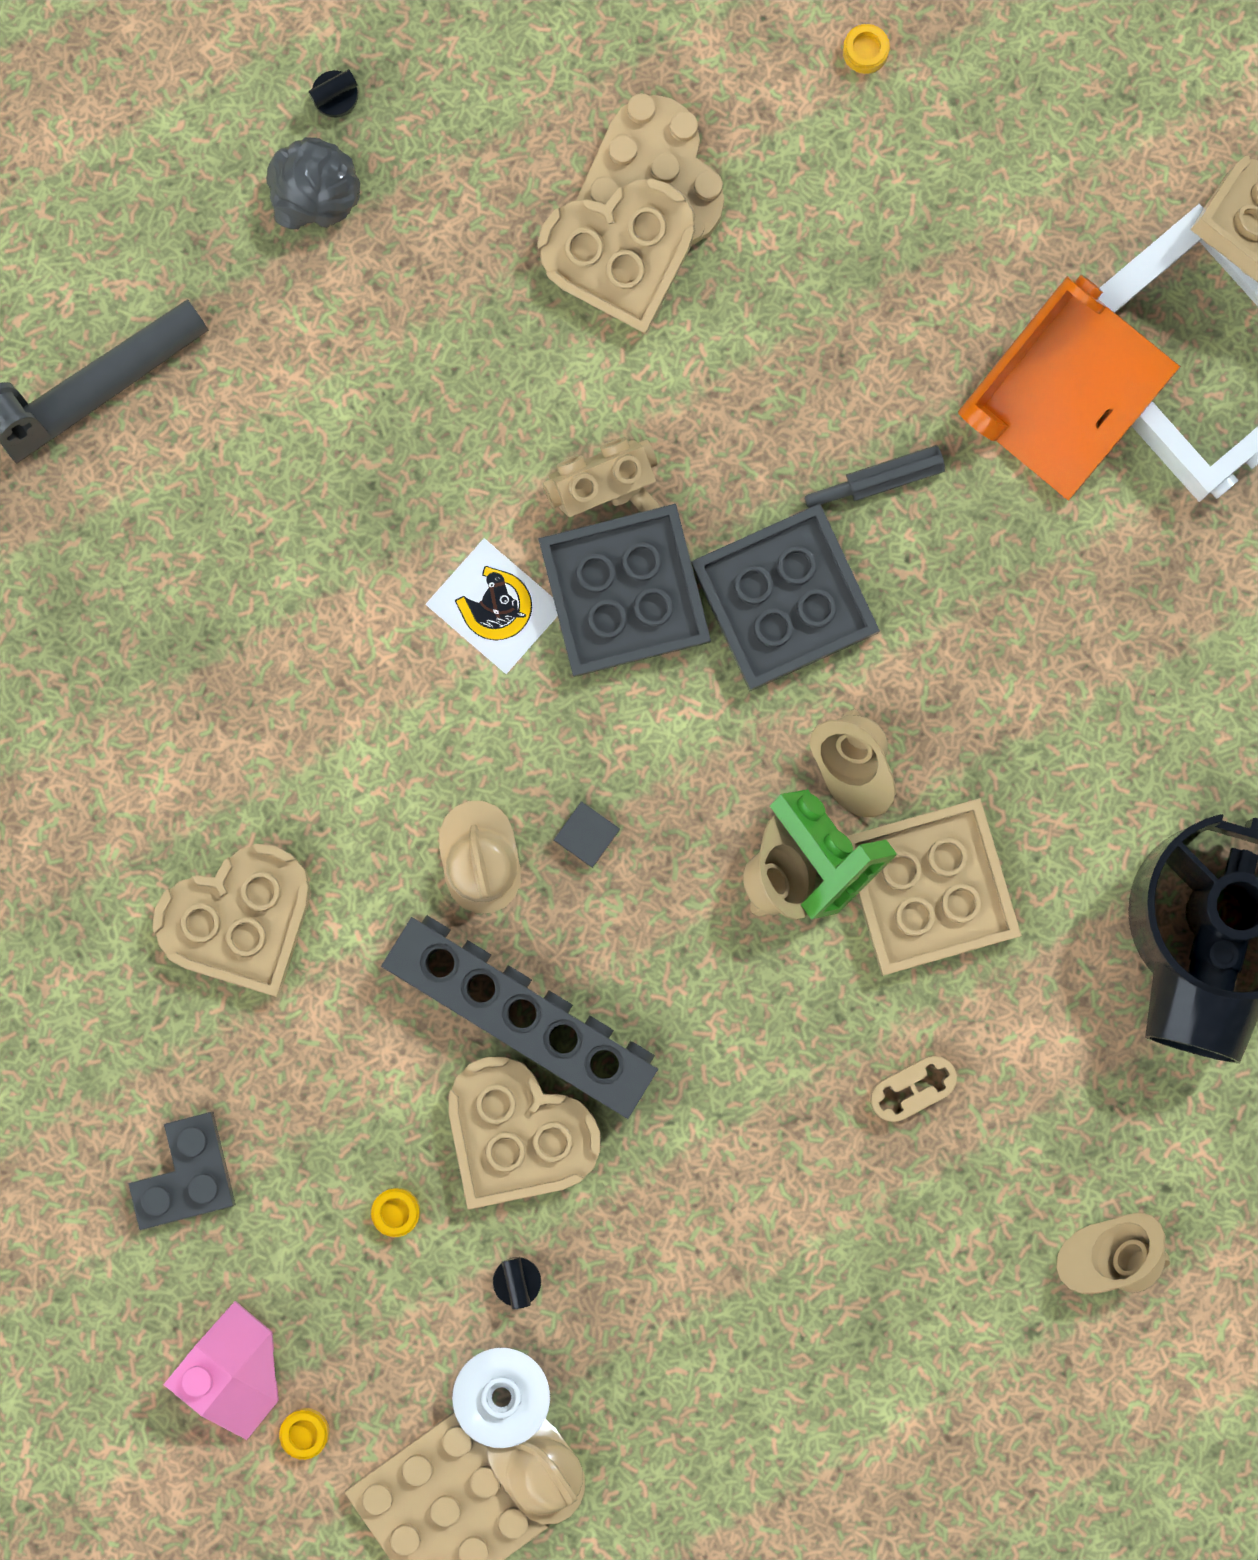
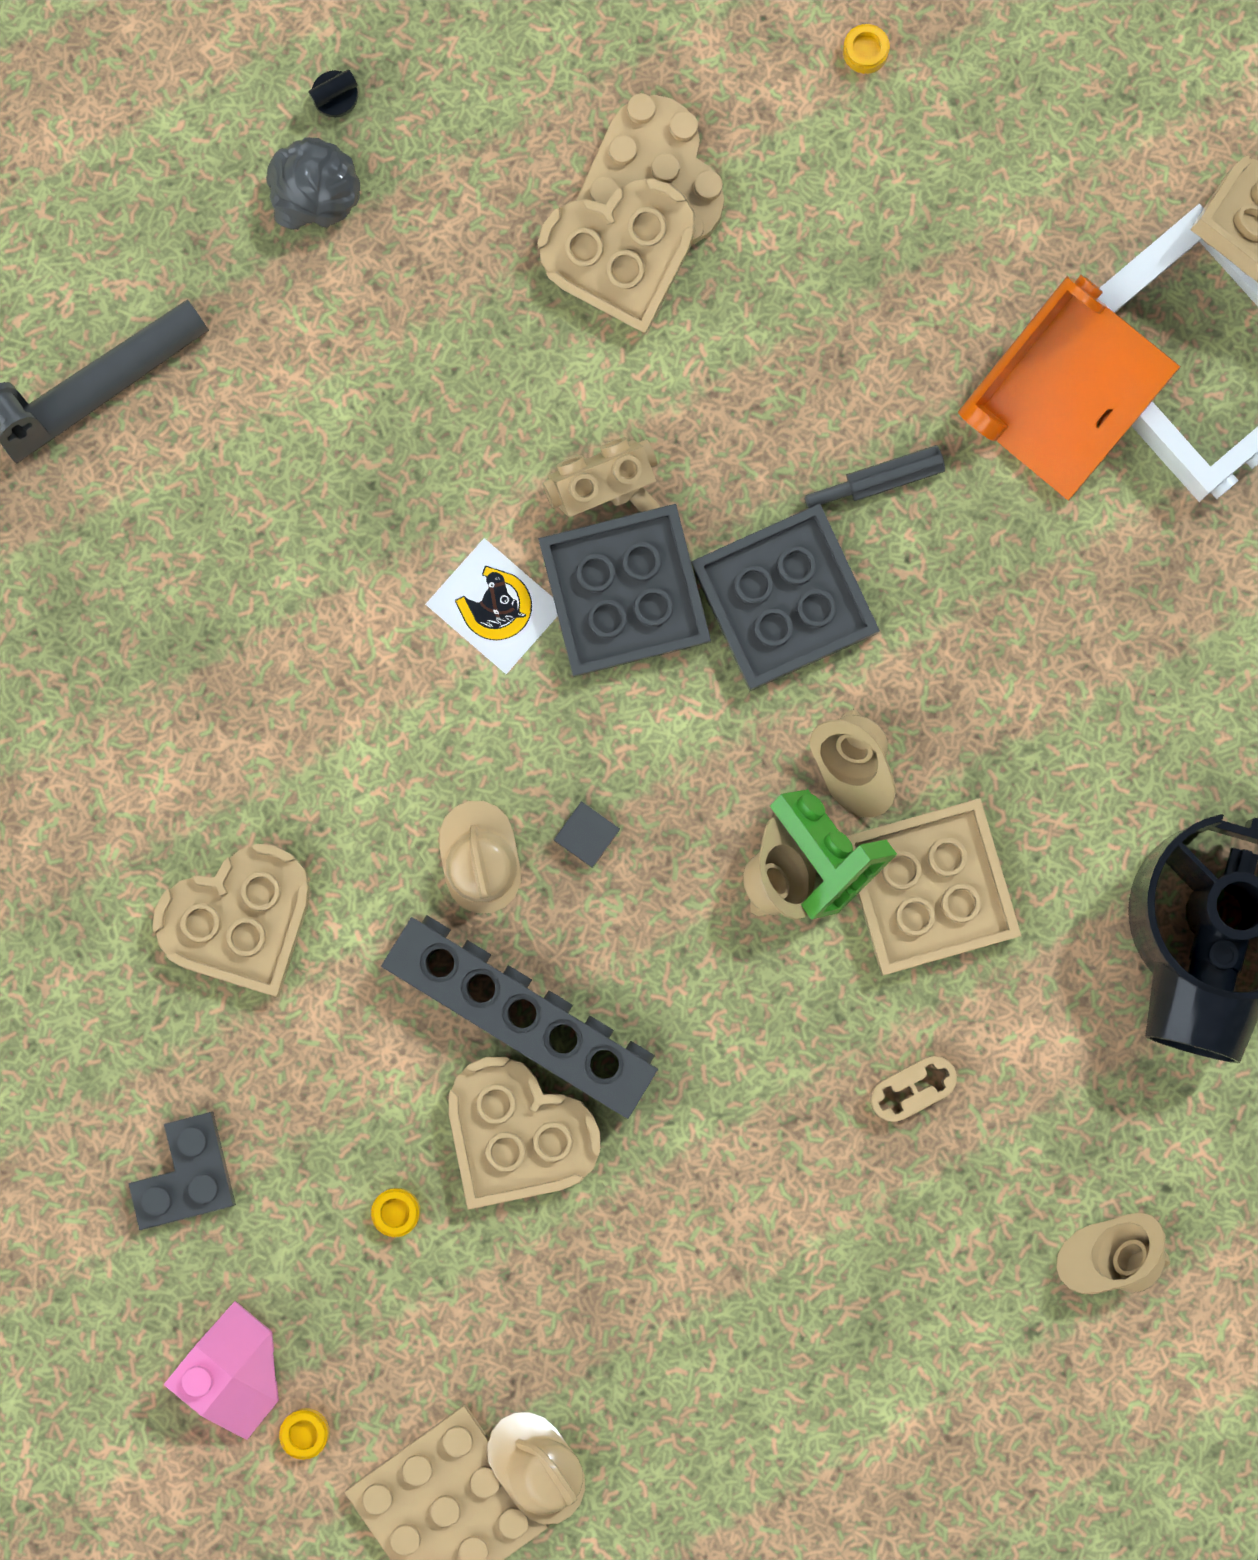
white dish [452,1348,550,1448] -> none
black plate [493,1257,541,1310] -> none

